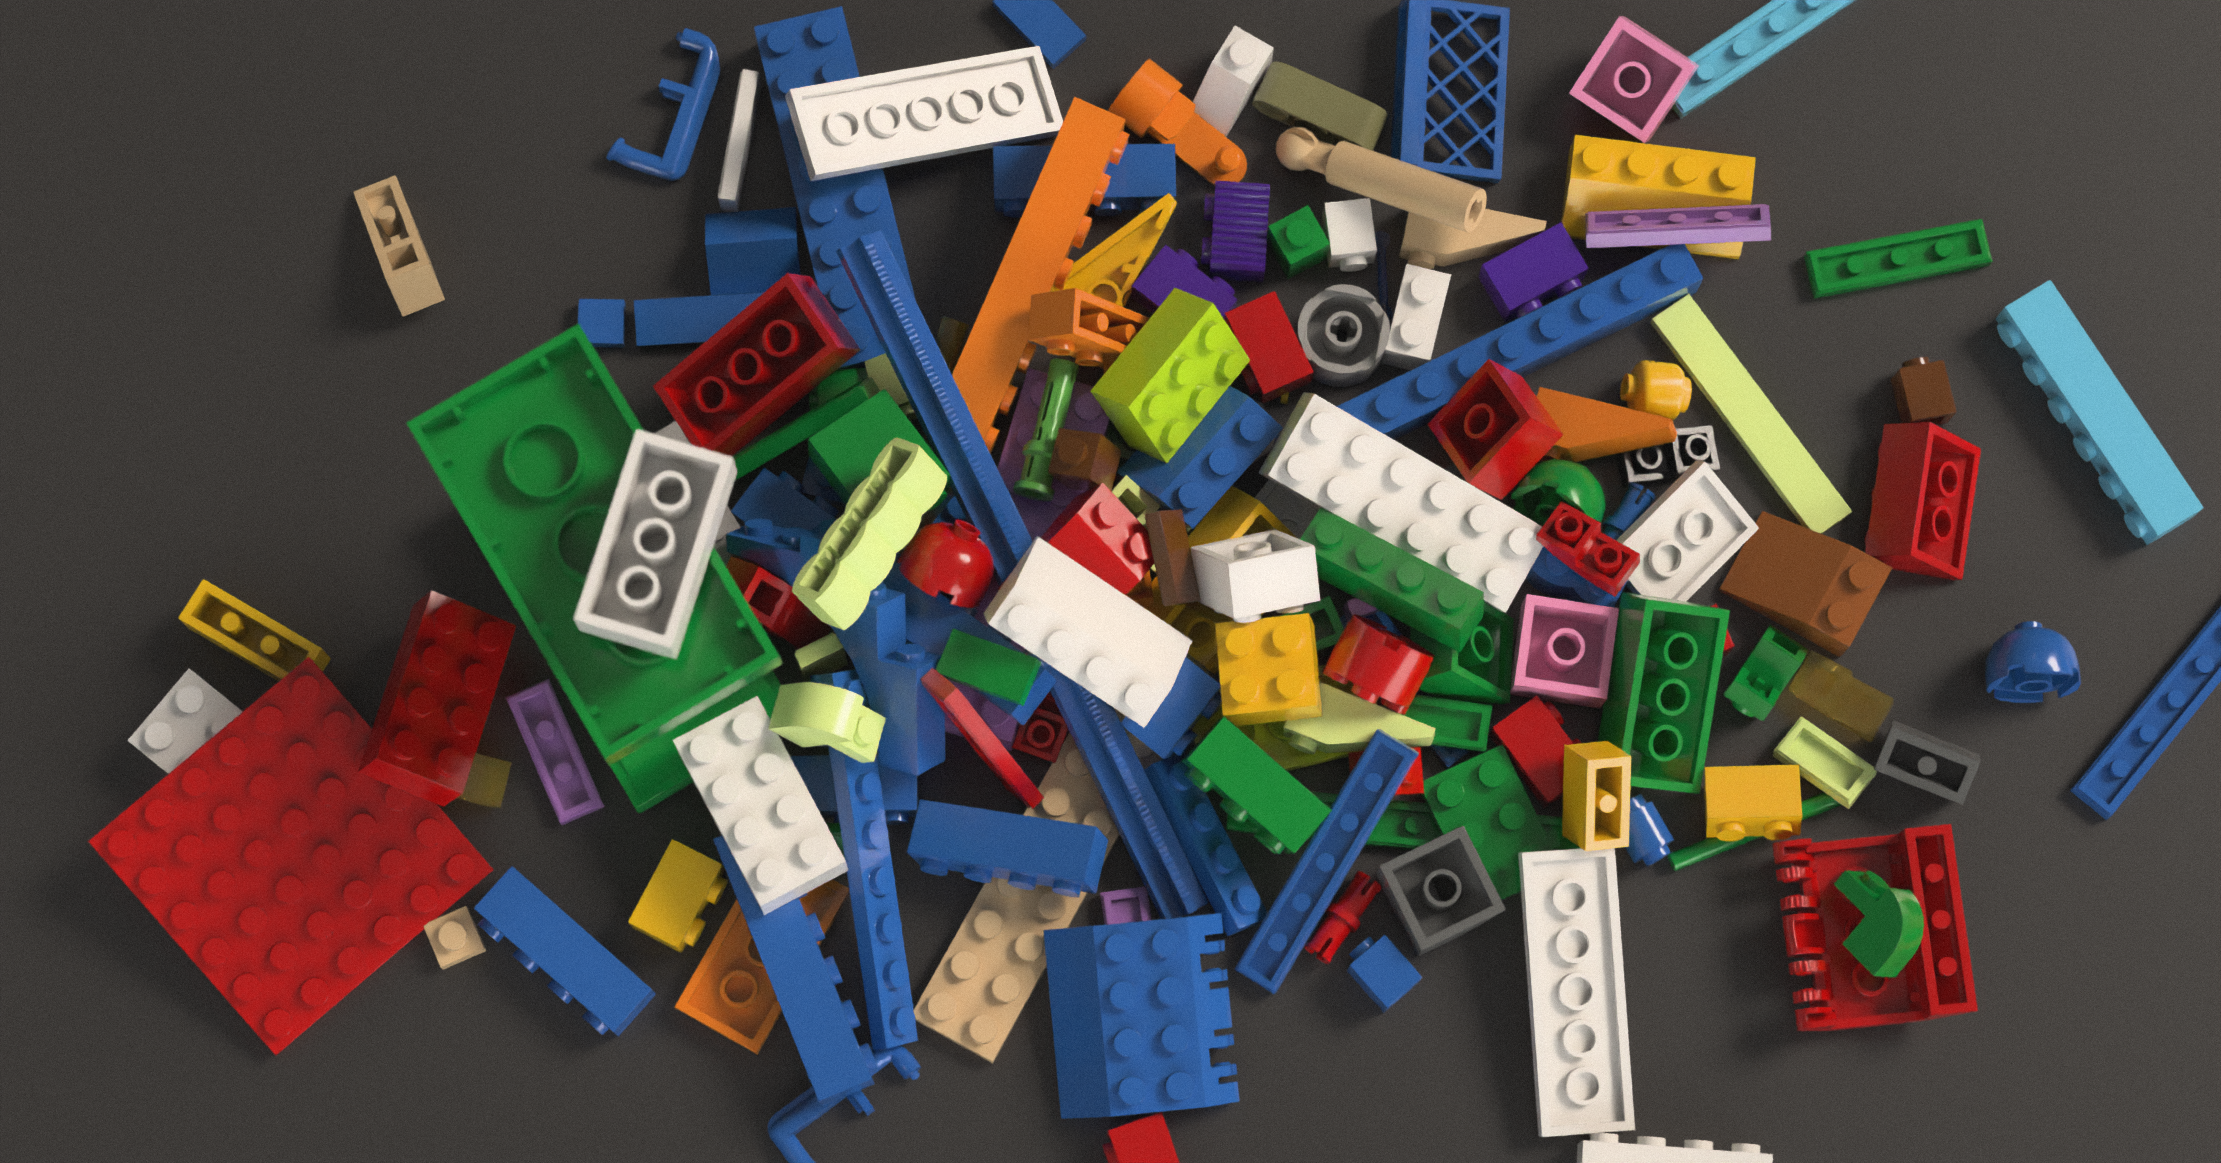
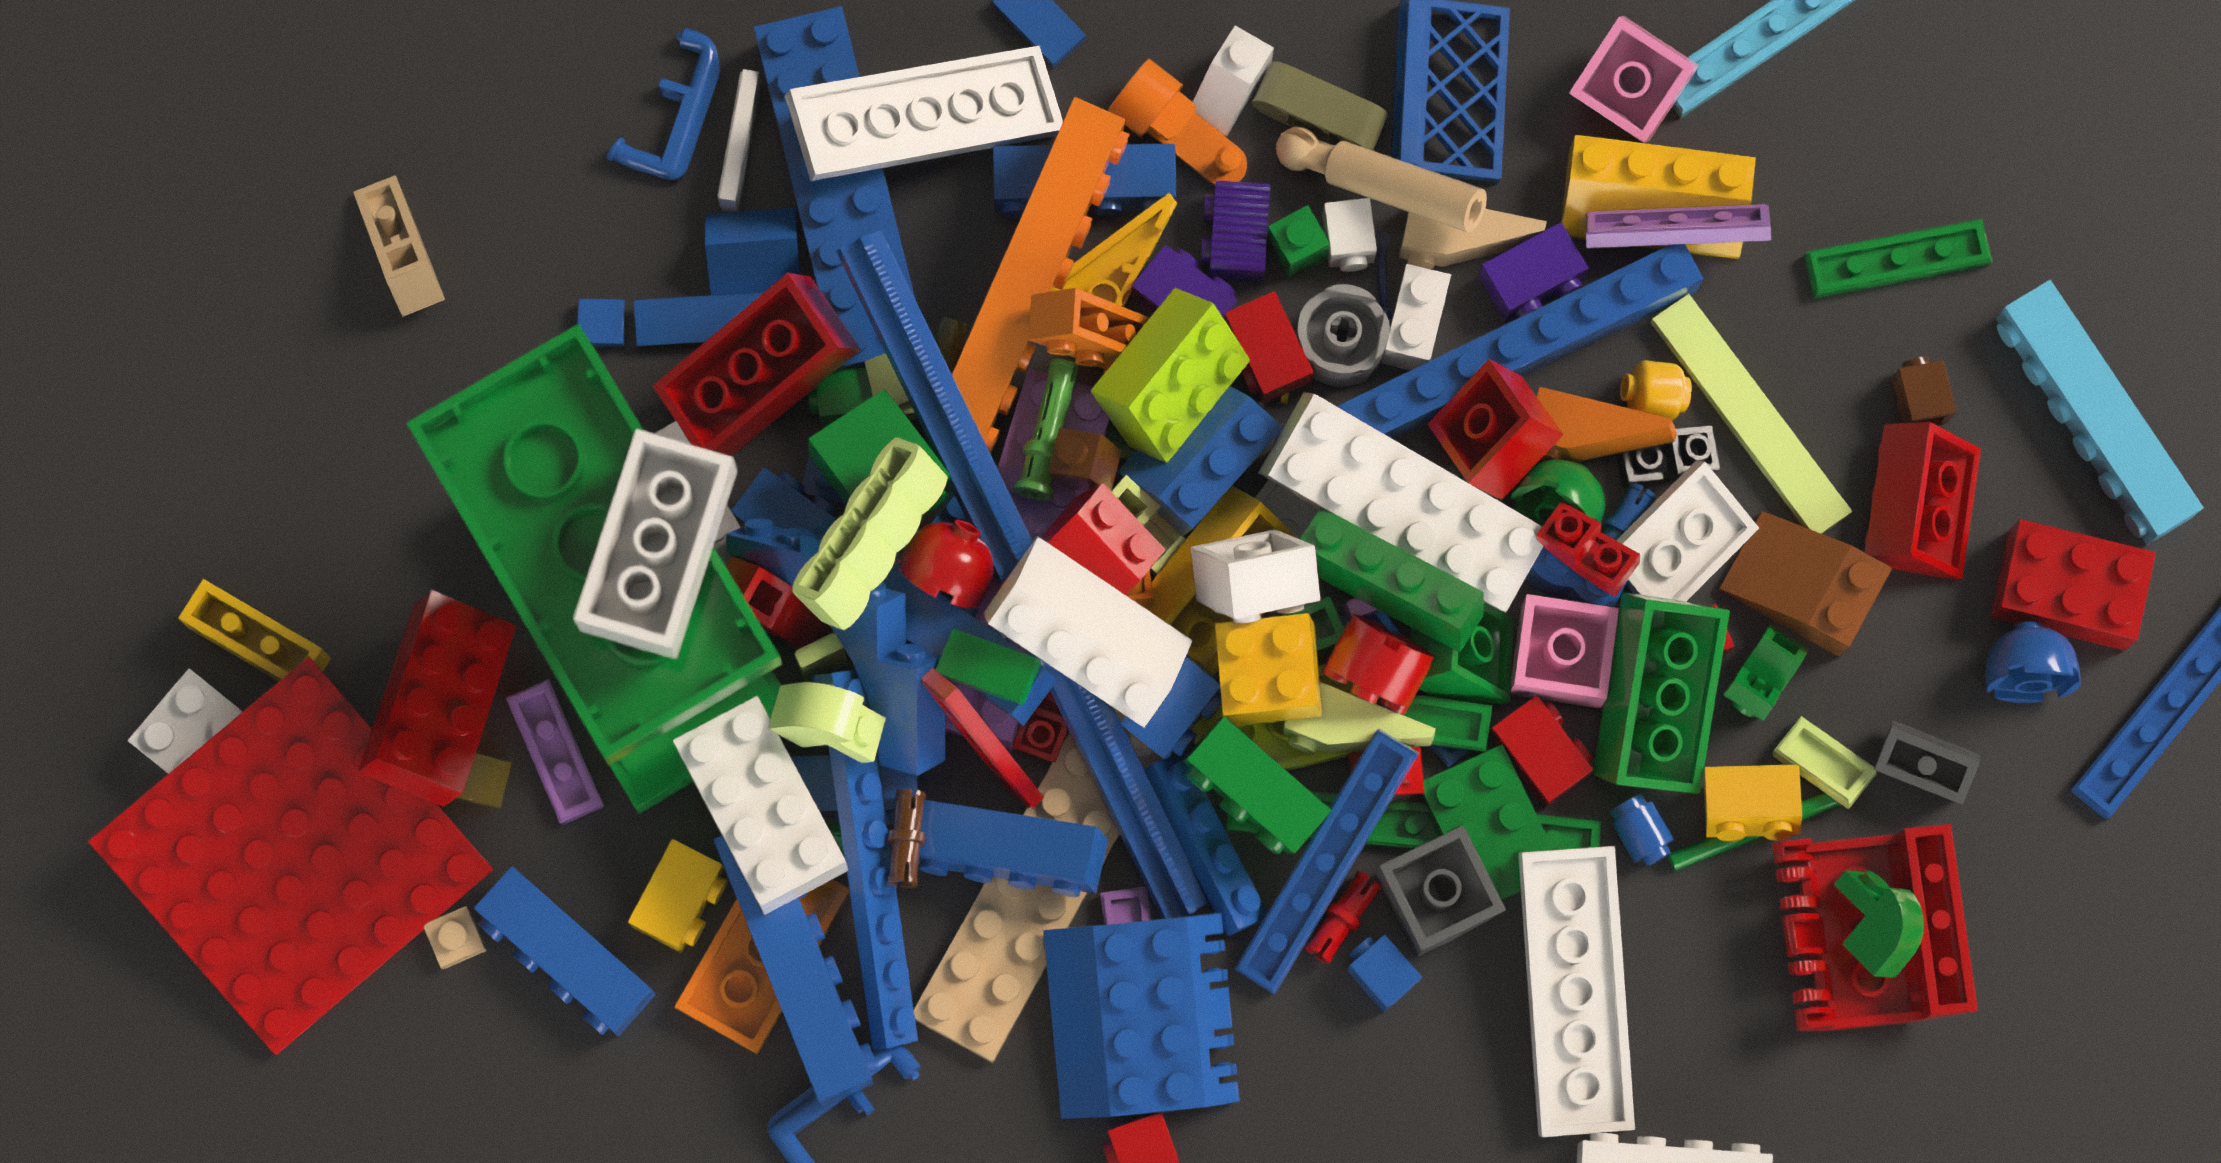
green tile [732,377,880,481] -> none
reddish brown tile [1145,509,1201,607] -> none
yellow brick [1562,741,1631,851] -> none
clear yellow slope [1788,650,1894,742] -> none
none -> reddish brown pin [887,789,926,888]
none -> red brick [1990,519,2156,651]

